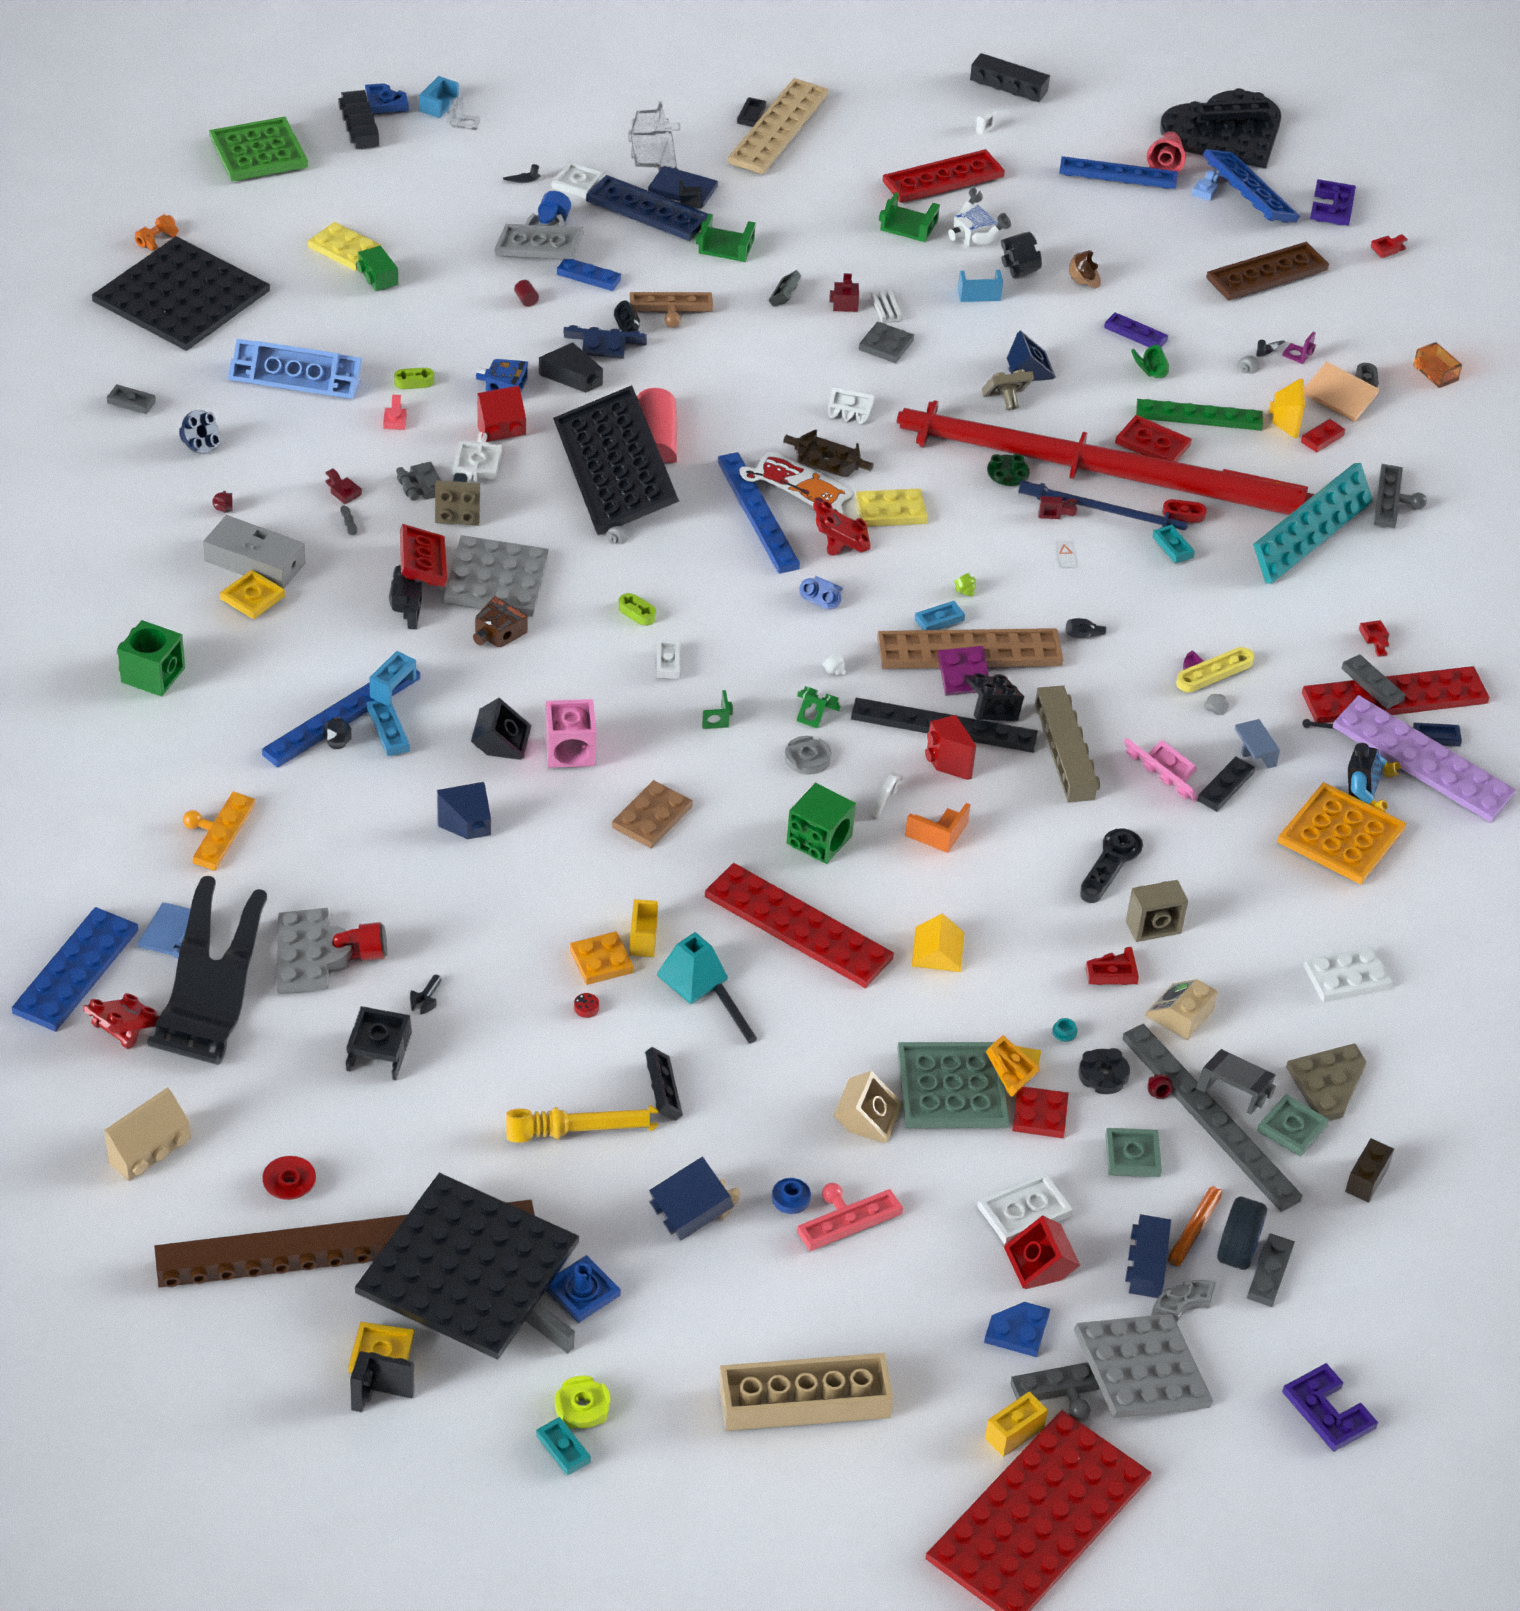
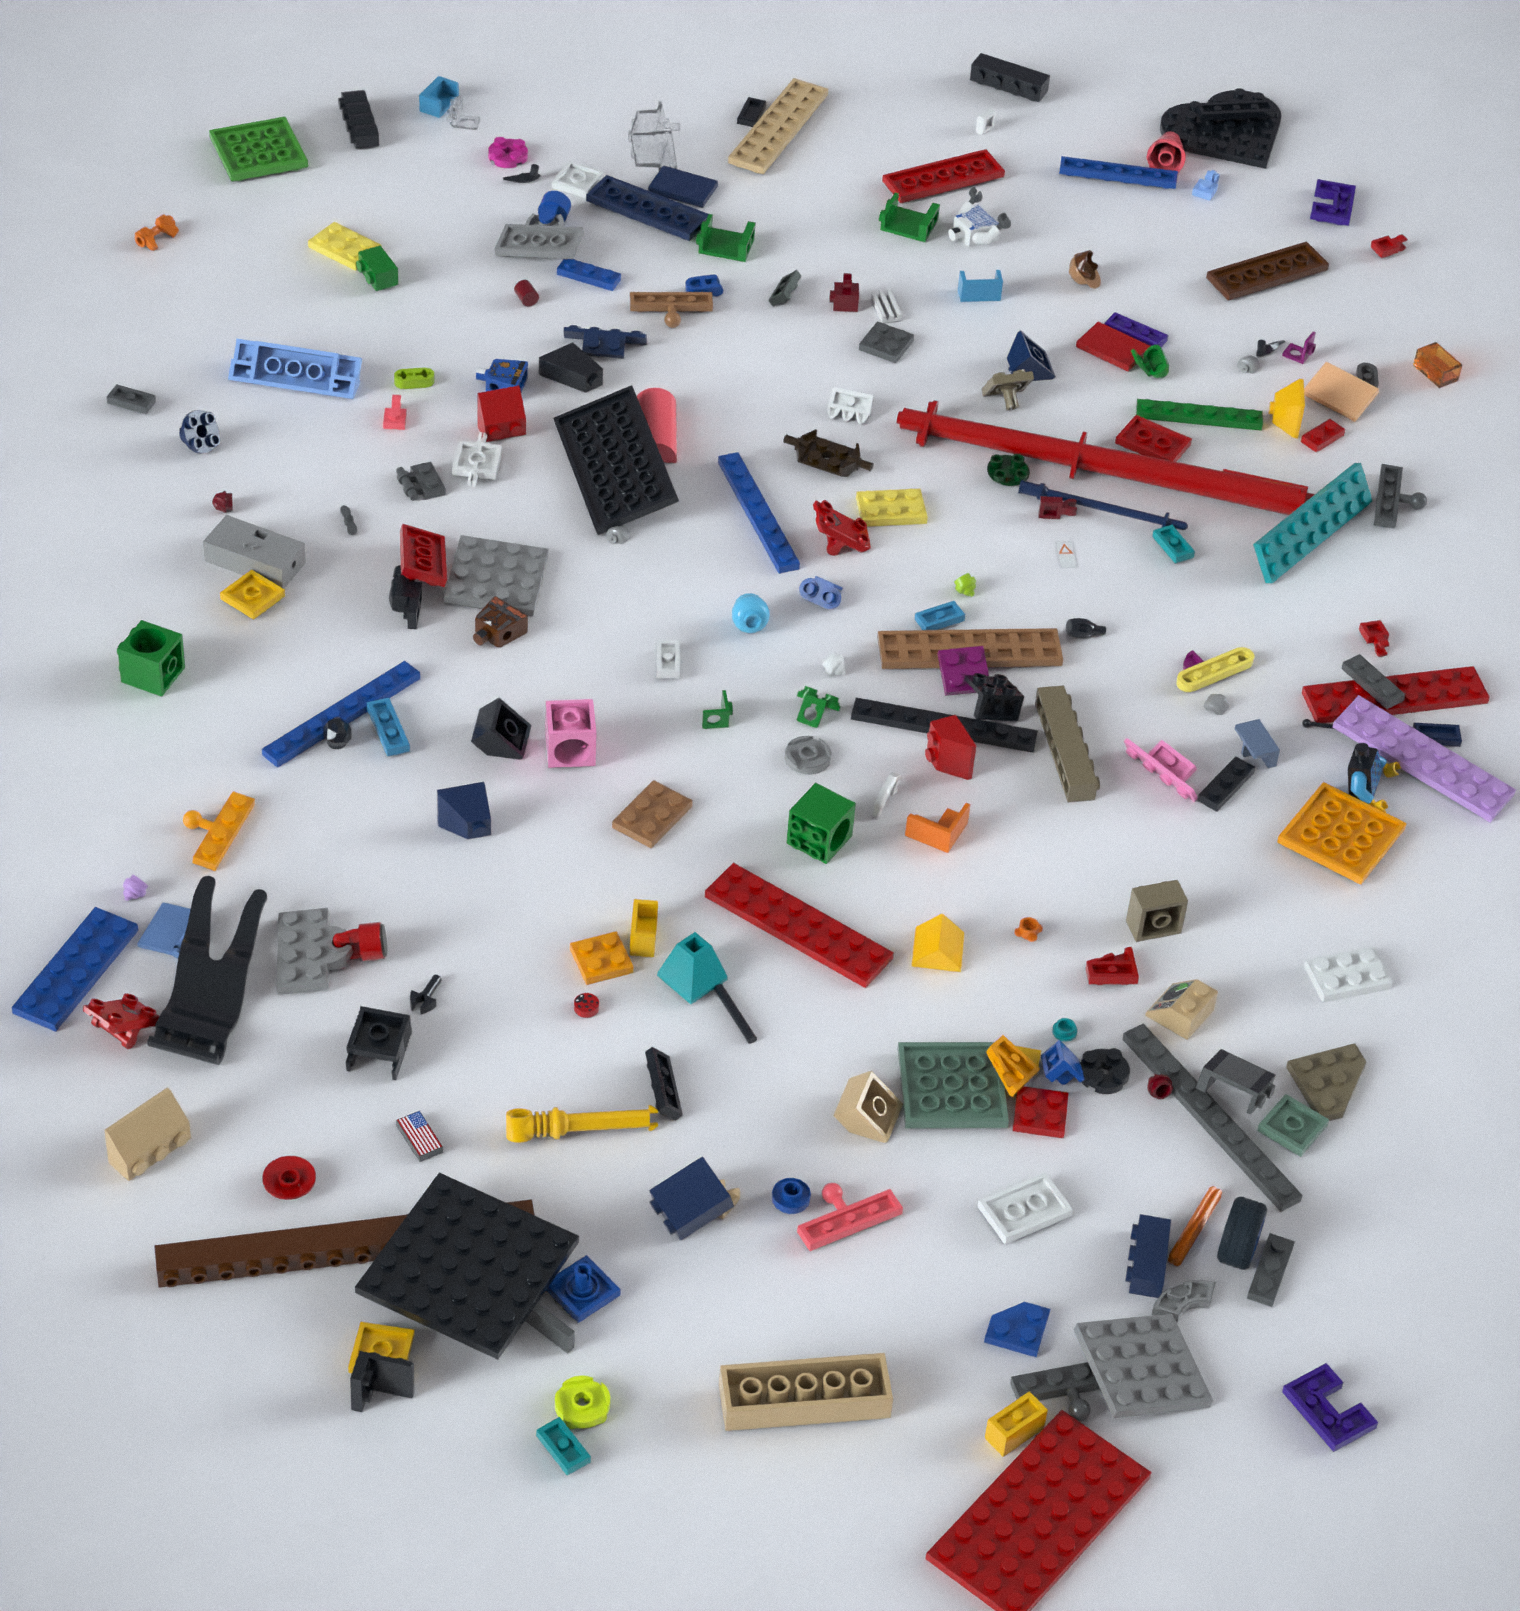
black plate [92,236,270,351] -> none
dark red plate [325,468,362,504] -> none
blue plate [365,83,409,114] -> none
dark azure panel [369,651,416,706] -> none
dark tan plate [435,473,481,526] -> none
black plate [614,300,640,333] -> none
lime beam [619,593,656,626] -> none
black panel [679,179,702,208] -> none
sticker [740,452,853,513] -> none
black brick [1001,232,1042,278] -> none
red slope [1003,1215,1080,1289] -> none
black beam [1080,828,1143,903] -> none
sand green plate [1105,1128,1162,1177] -> none
red plate [1162,499,1207,523] -> none
blue plate [1202,149,1300,223] -> none
dark brown brick [1345,1138,1394,1203] -> none
none -> lavender plate [123,875,148,901]
none -> tile [396,1110,443,1162]
none -> dark pink plate [488,137,528,168]
none -> blue plate [685,274,724,297]
none -> medium azure piece [732,593,770,633]
none -> orange plate [1014,917,1043,942]
none -> blue panel [1041,1039,1084,1085]
none -> red tile [1076,321,1150,372]

